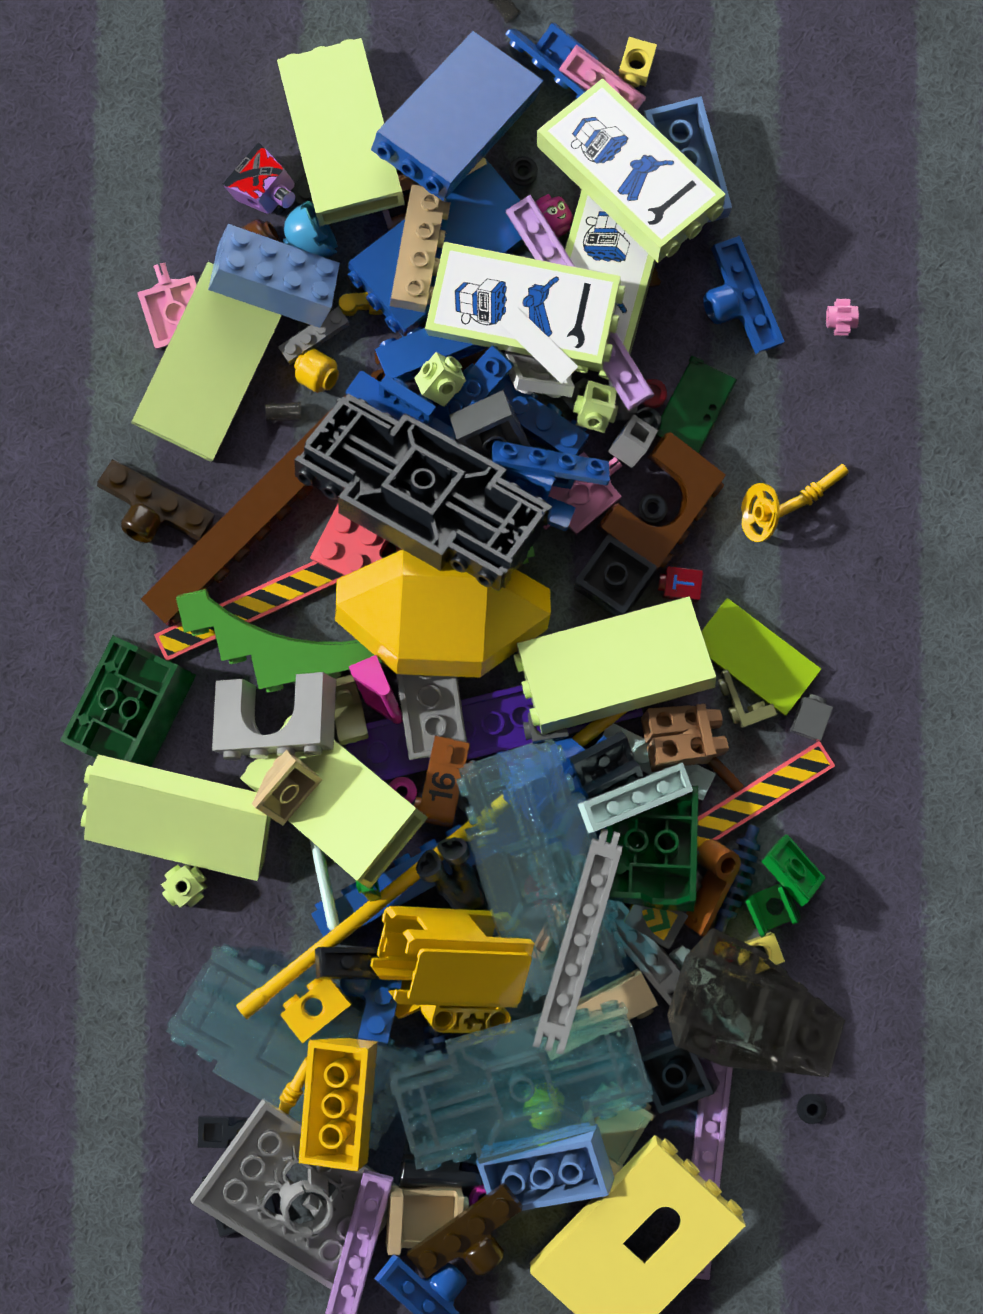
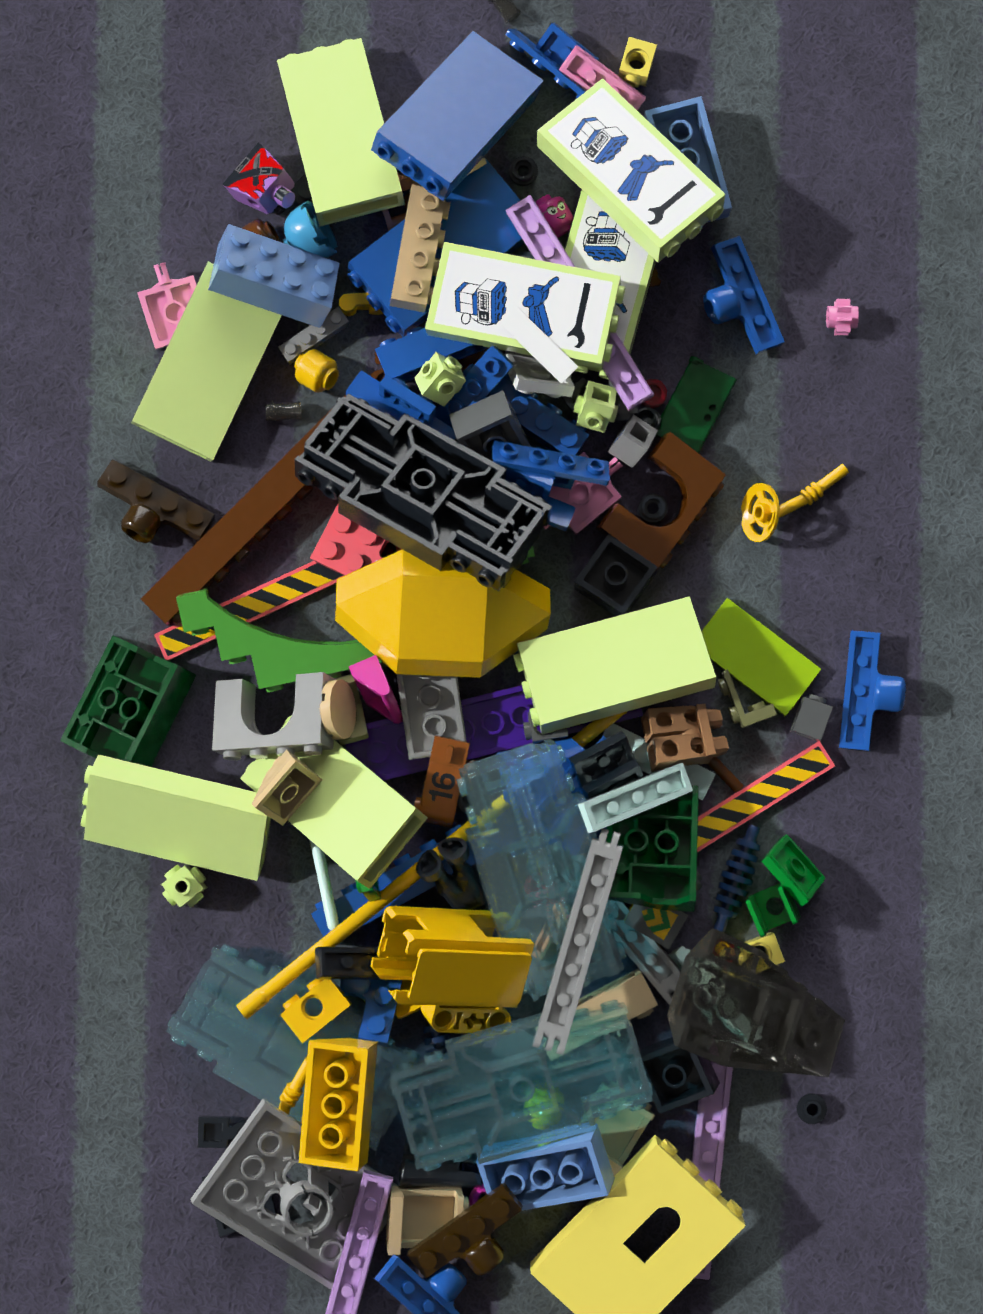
dark pink plate [389,777,417,803] -> none
dark red brick [658,566,703,603] -> none
dark orange door [684,839,741,937] -> none
none -> tan tile [320,679,356,740]
none -> blue plate [839,630,906,751]

